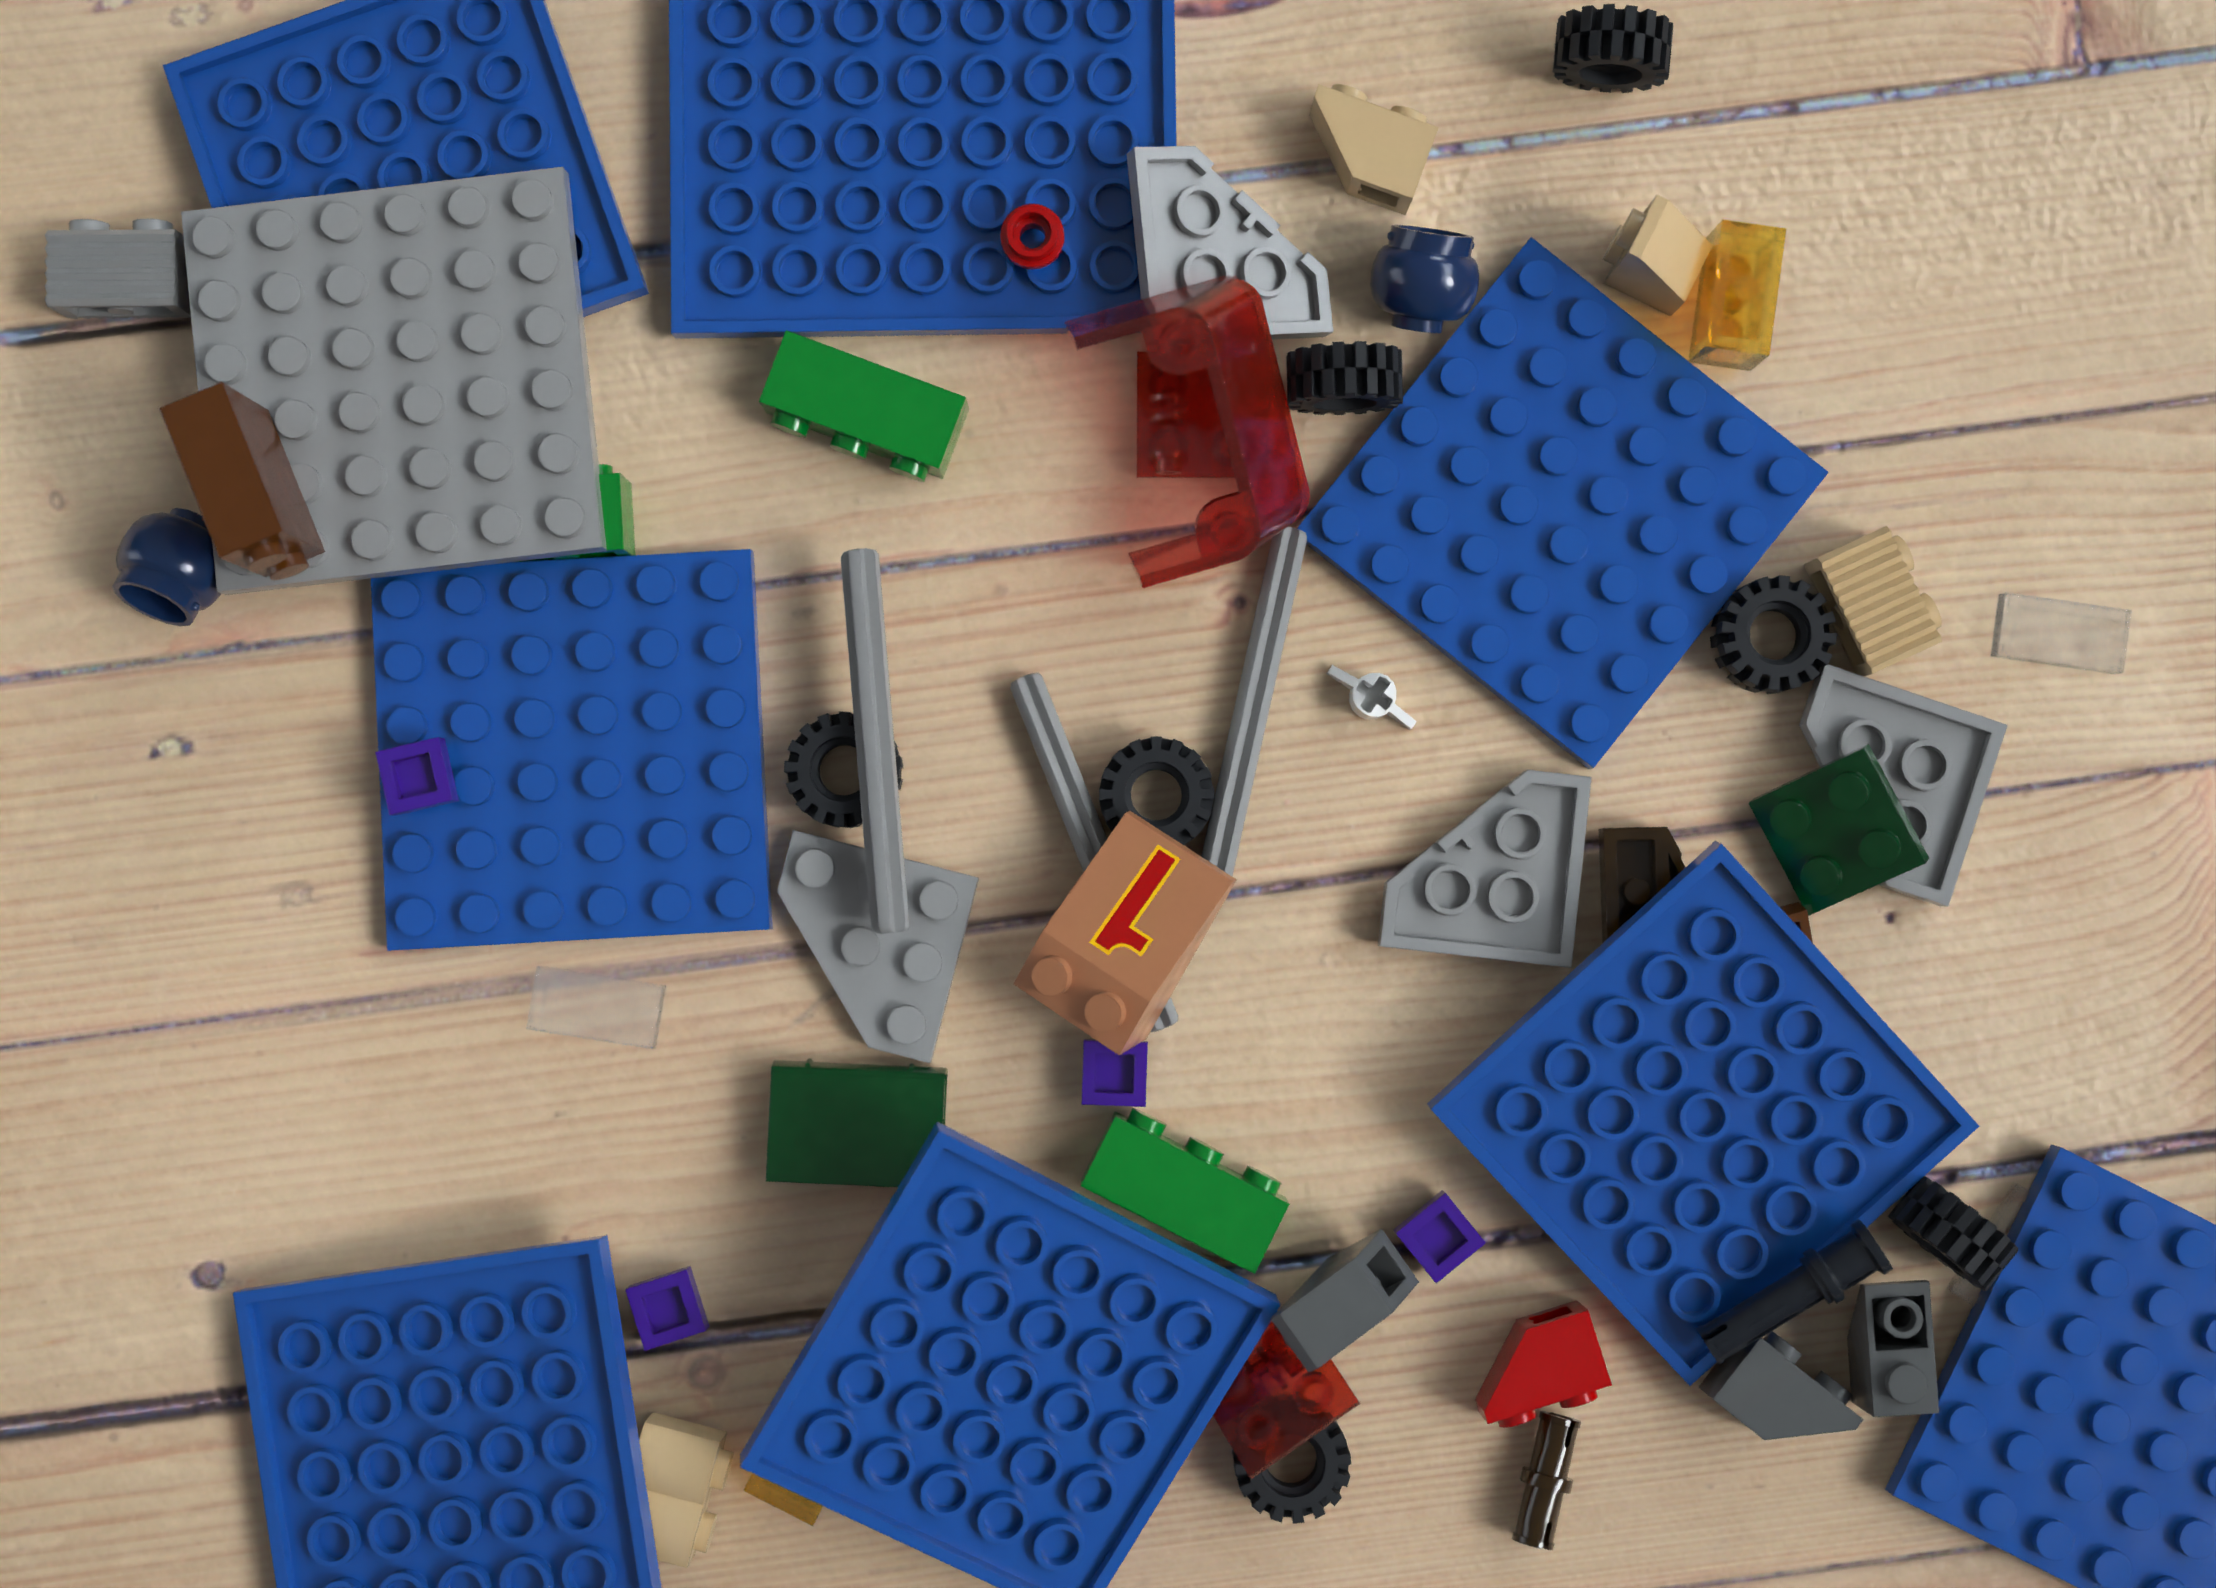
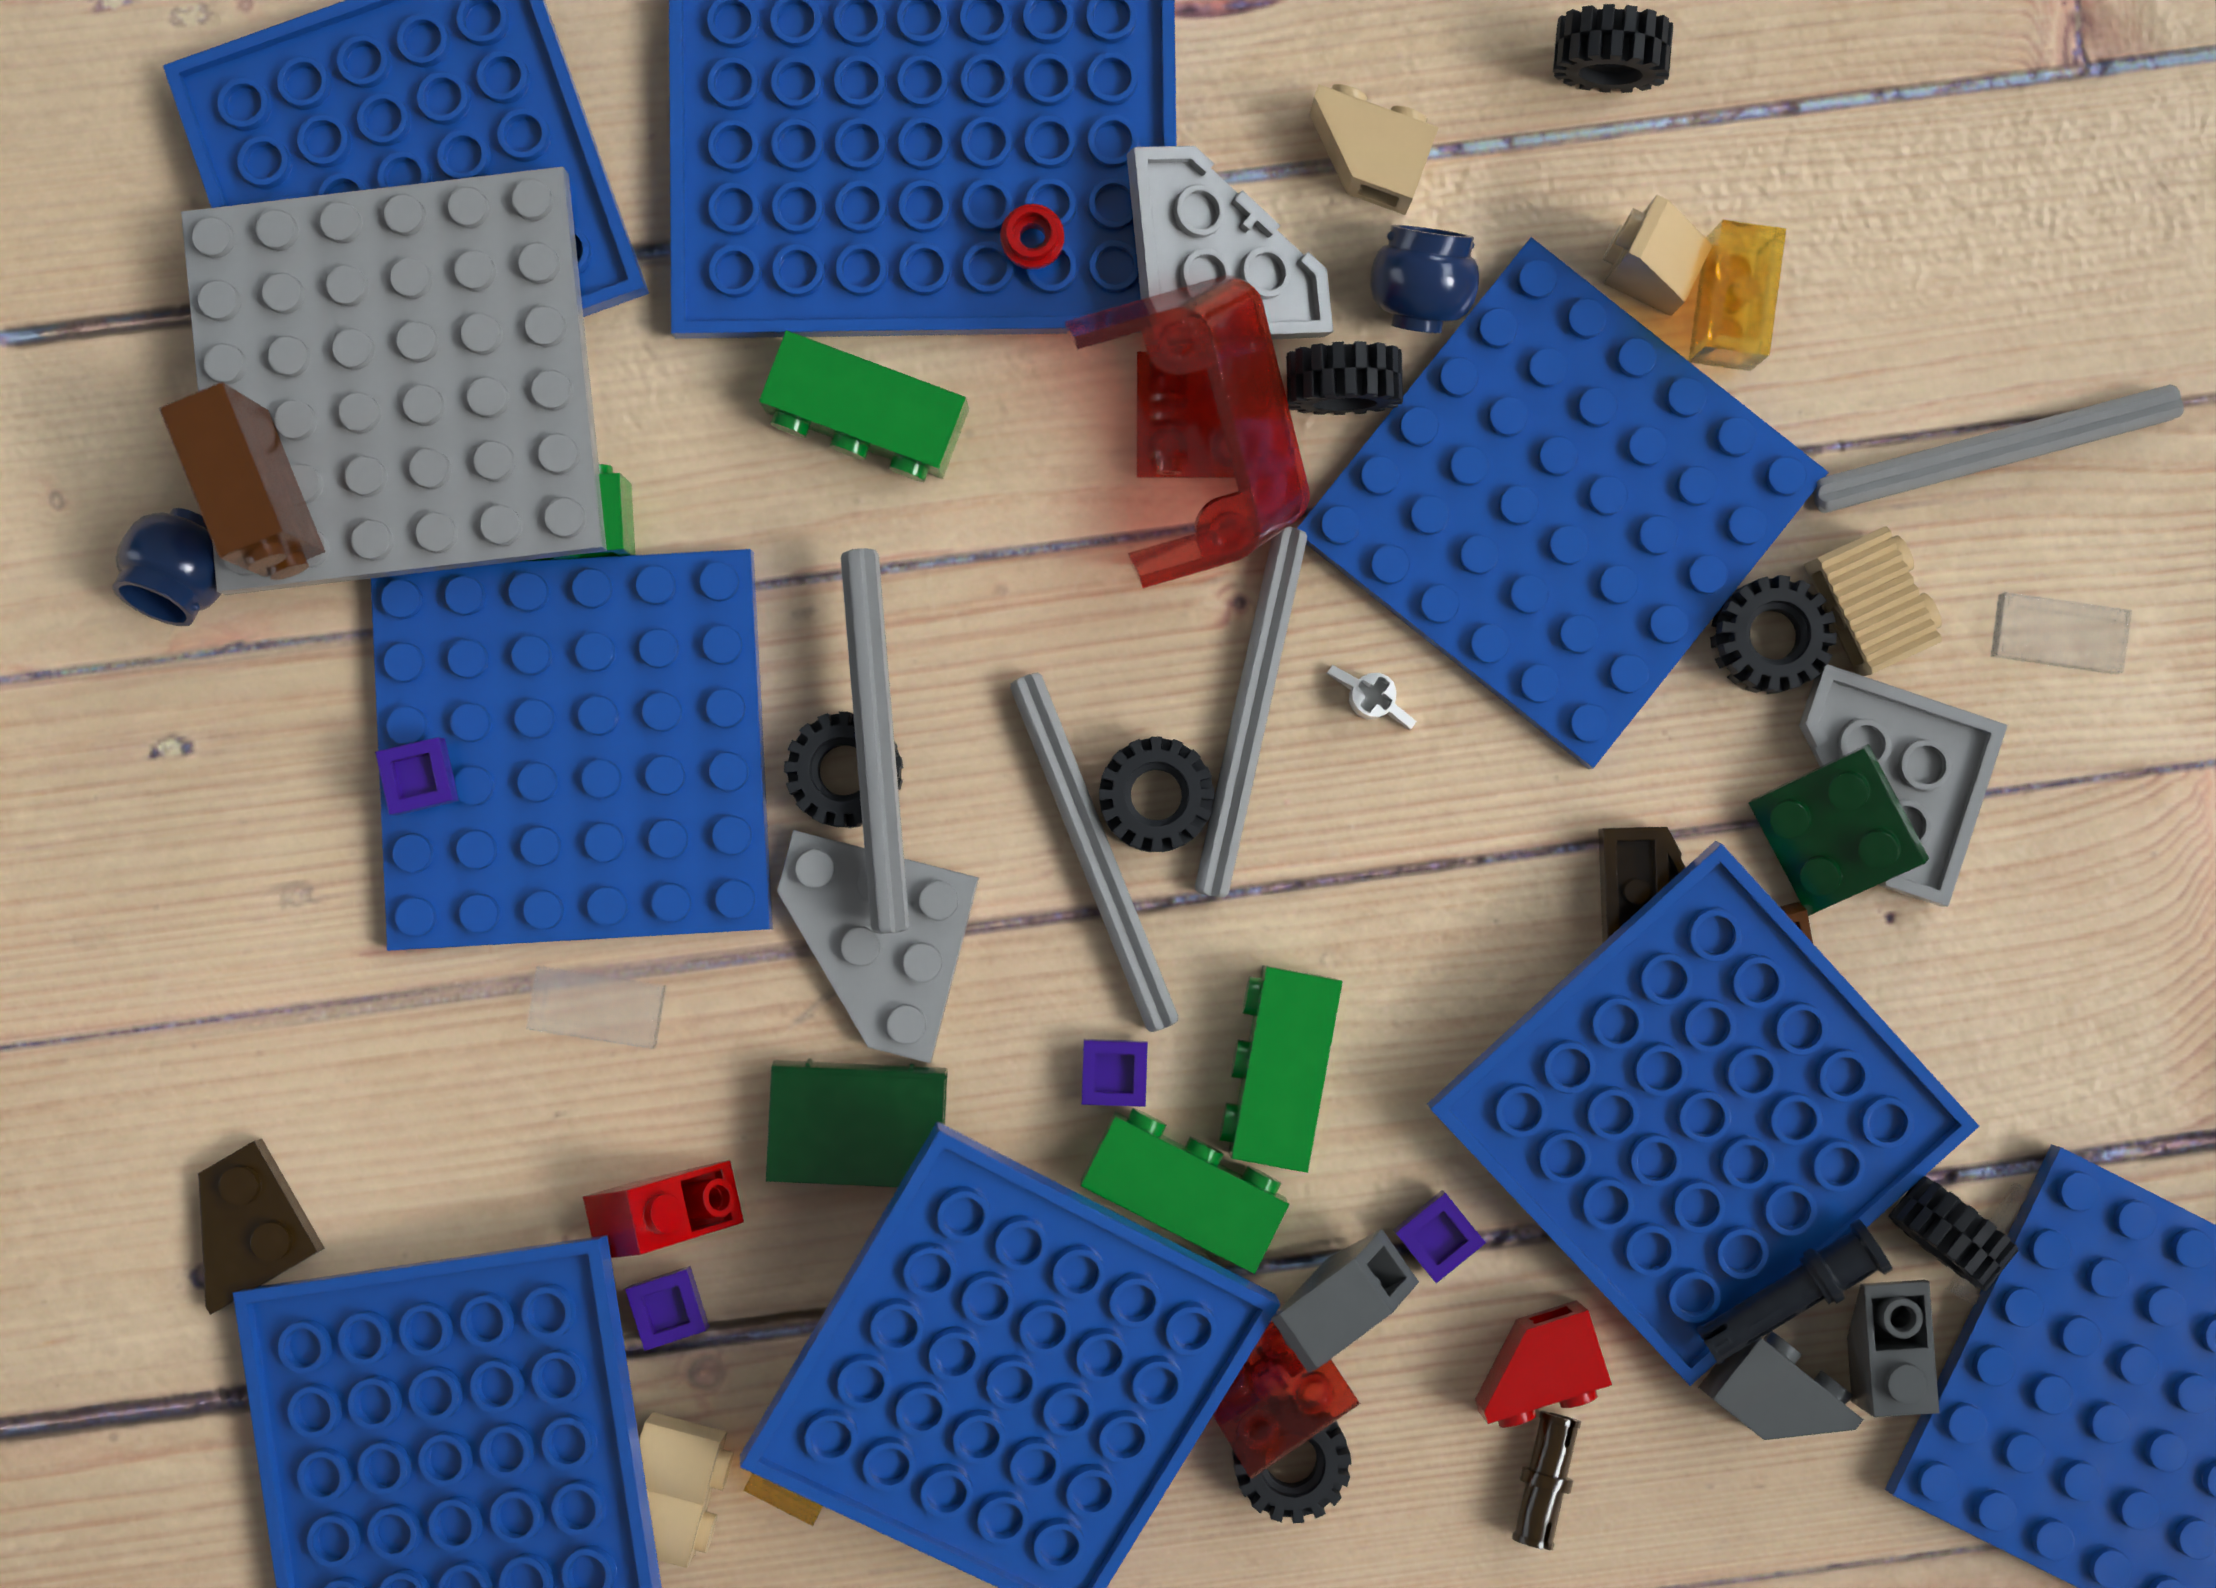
light grey brick [45,219,191,319] -> none
nougat slope [1014,811,1237,1055] -> none
light grey plate [1378,770,1592,968] -> none
none -> dark brown wing [198,1139,325,1315]
none -> red slope [583,1160,744,1258]
none -> green brick [1219,965,1343,1173]
none -> light grey axle [1813,385,2184,513]

